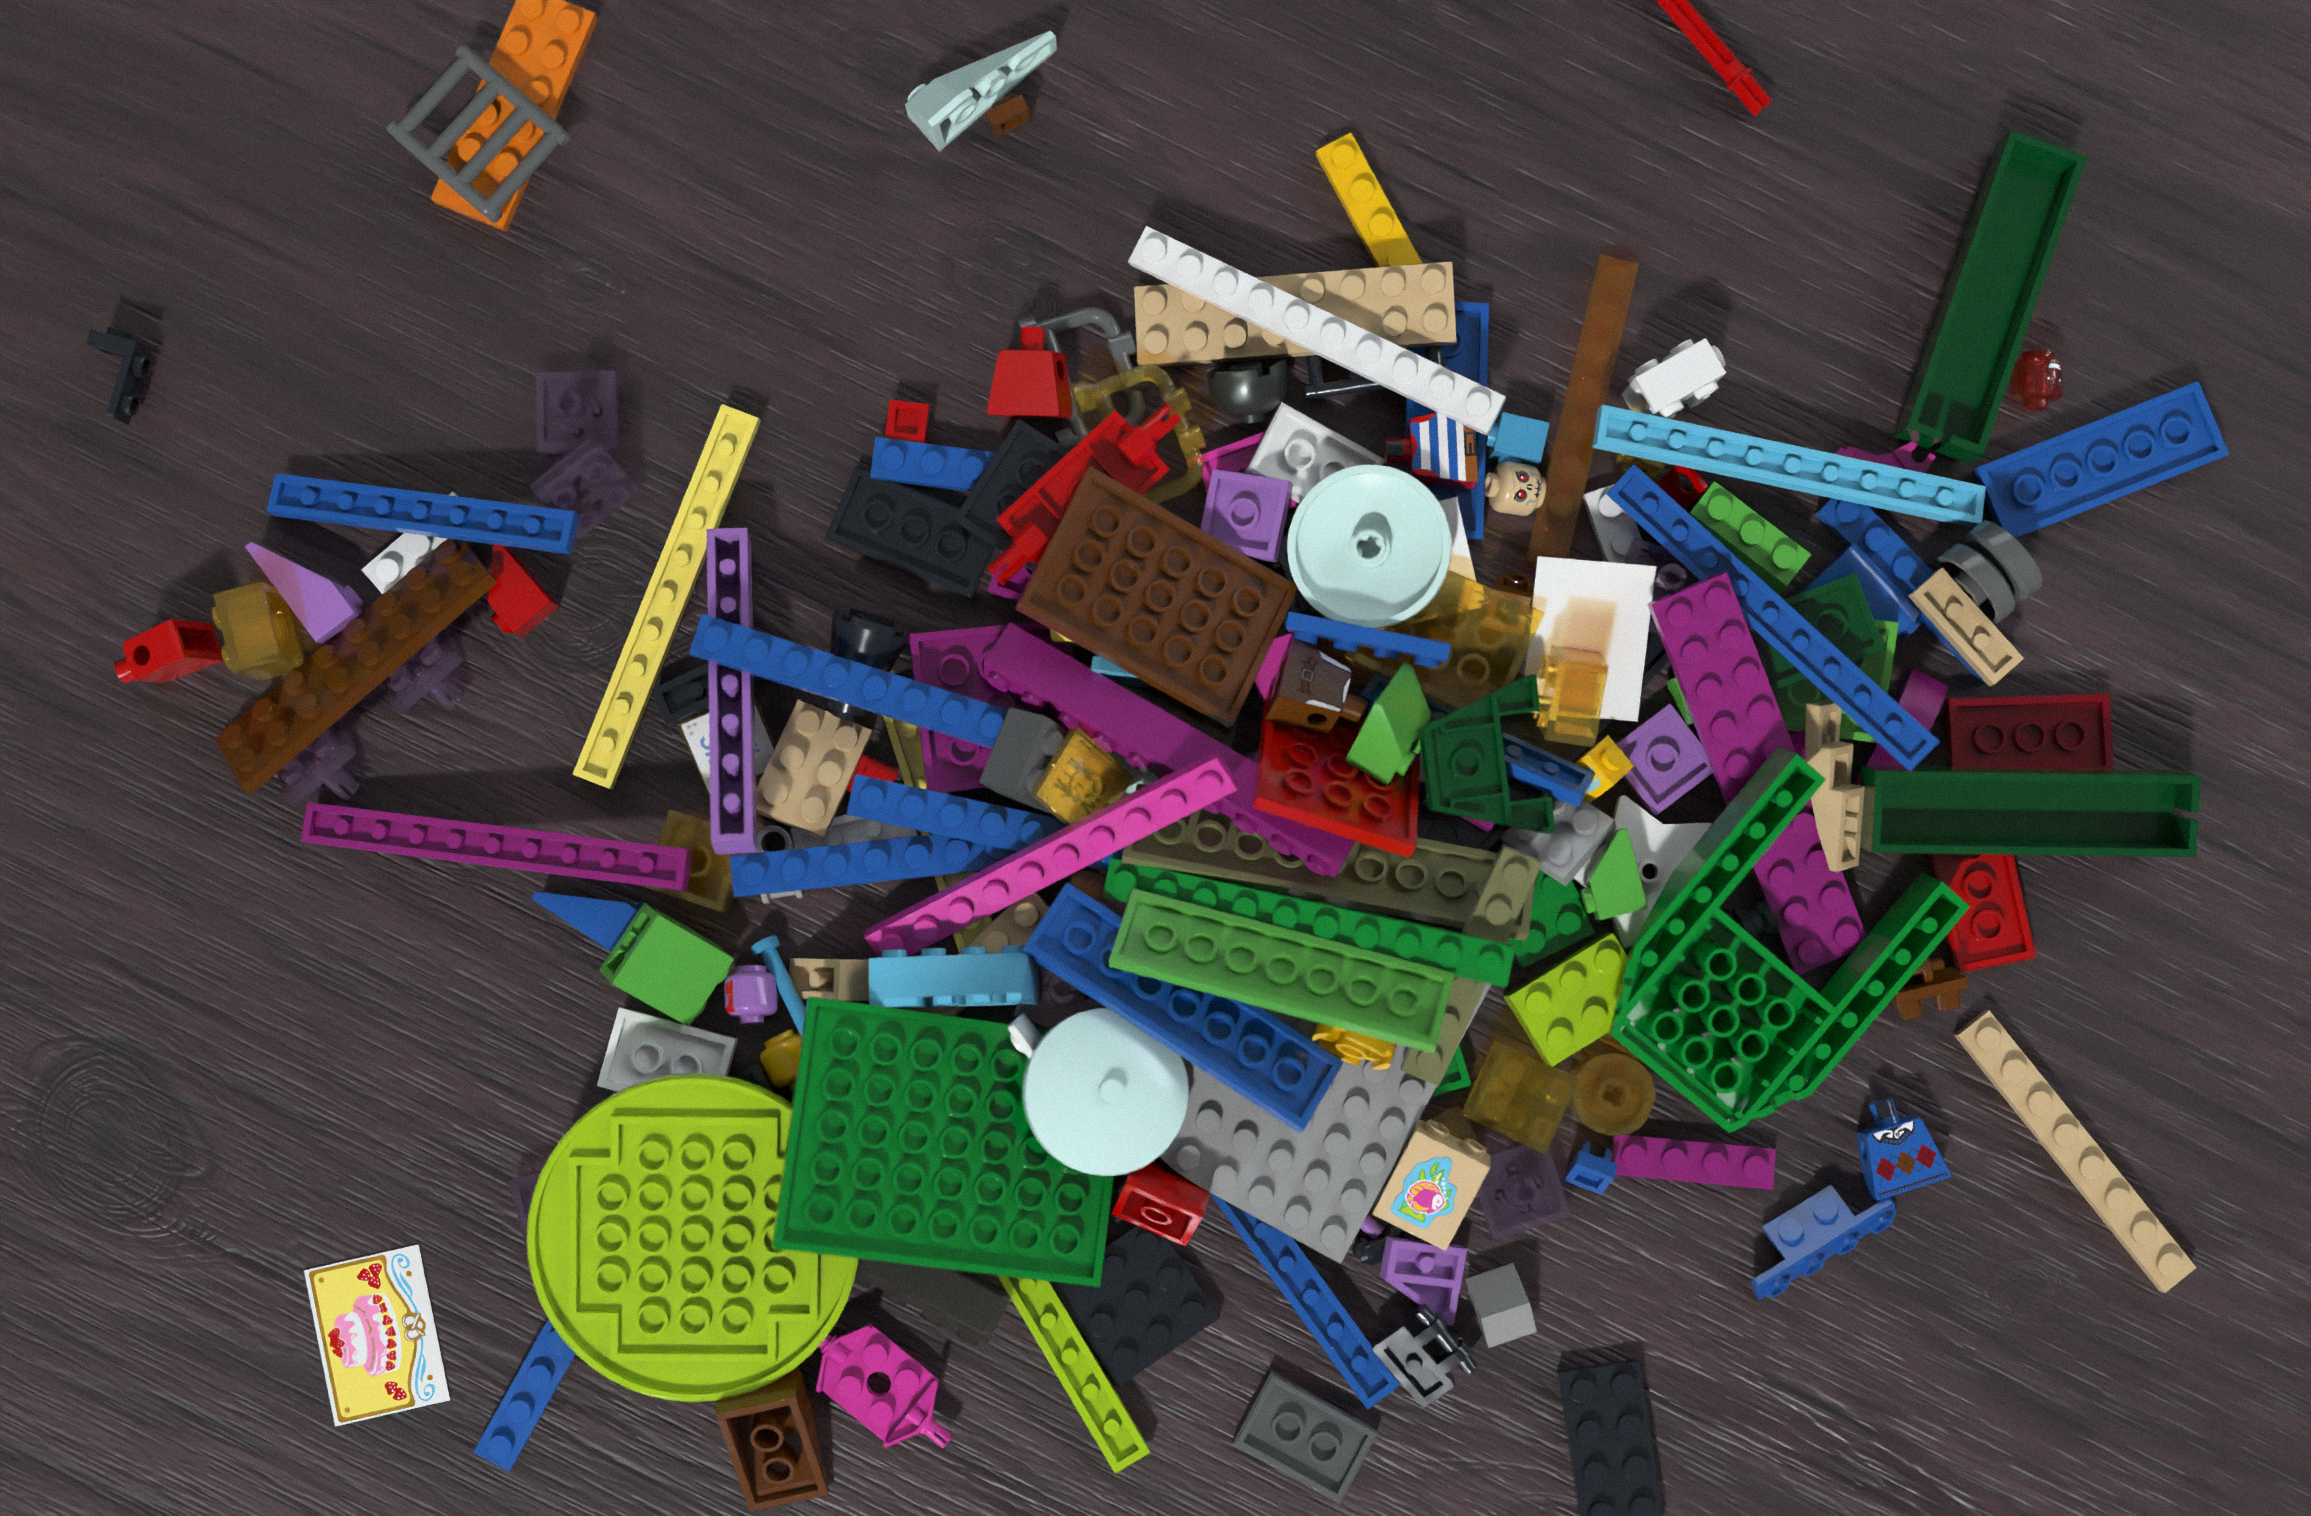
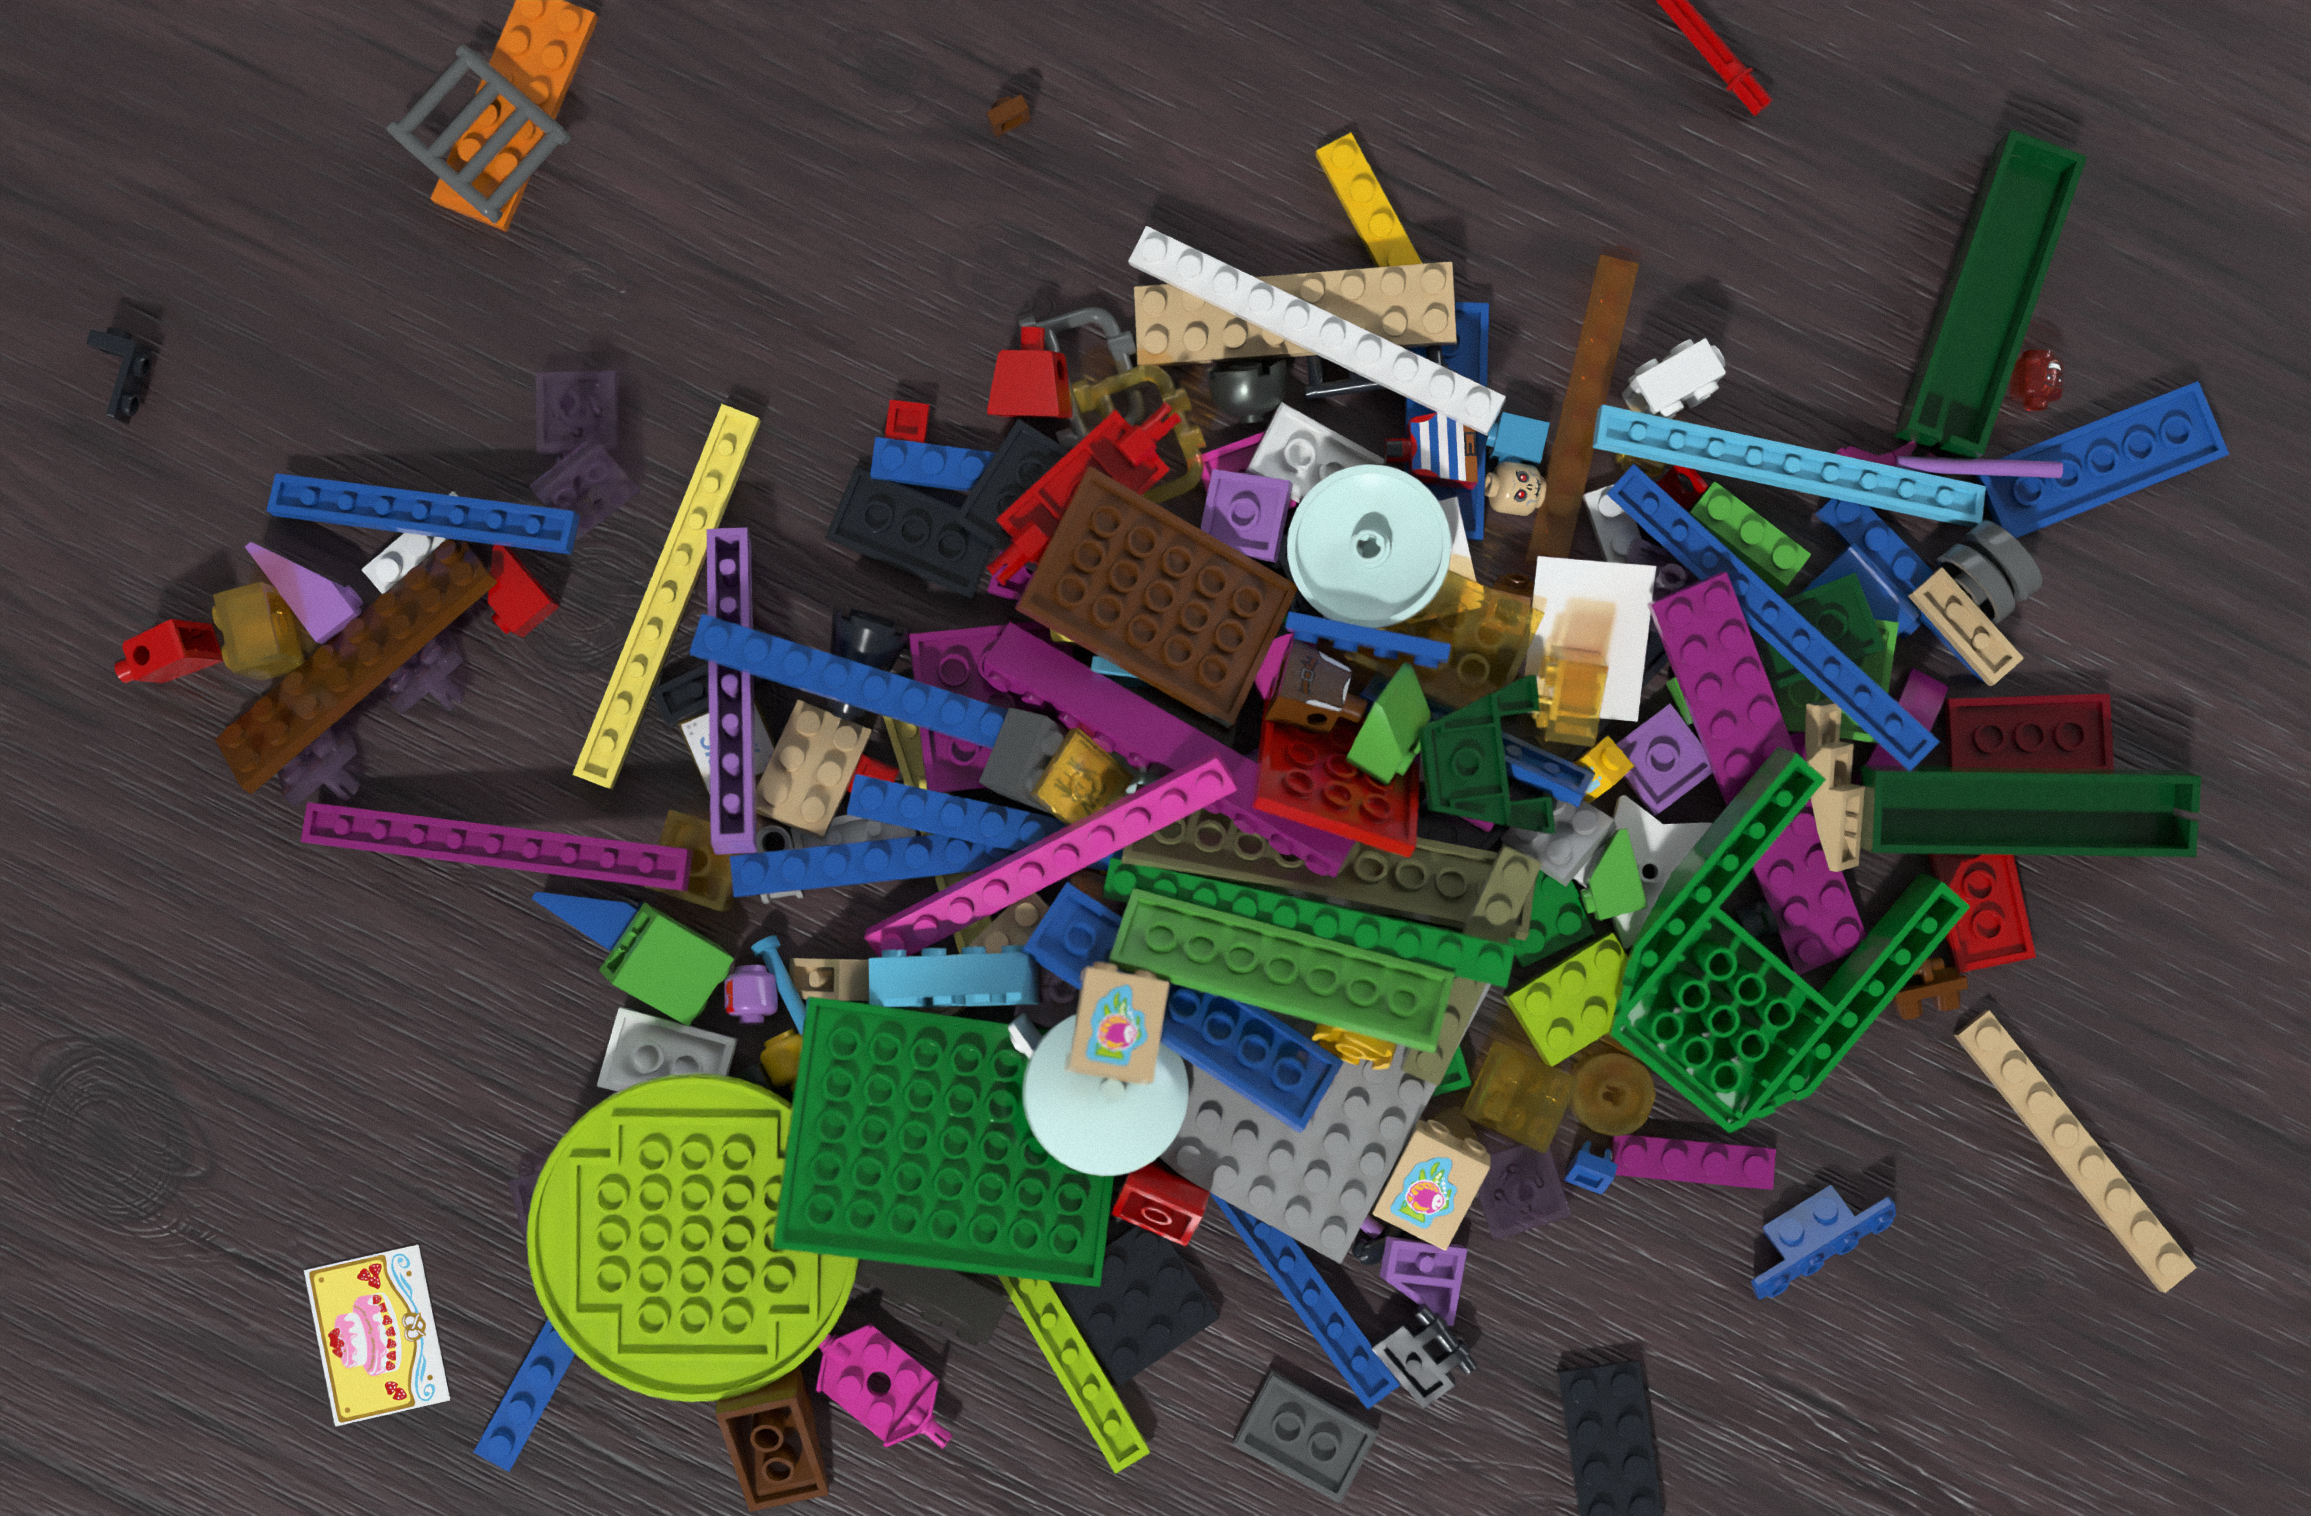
light aqua wedge [905,31,1057,151] -> none
light grey piece [1465,1263,1537,1348] -> none
blue torso [1856,1097,1951,1201] -> none
none -> tan panel [1064,962,1169,1085]
none -> medium lavender bar [1895,456,2063,478]

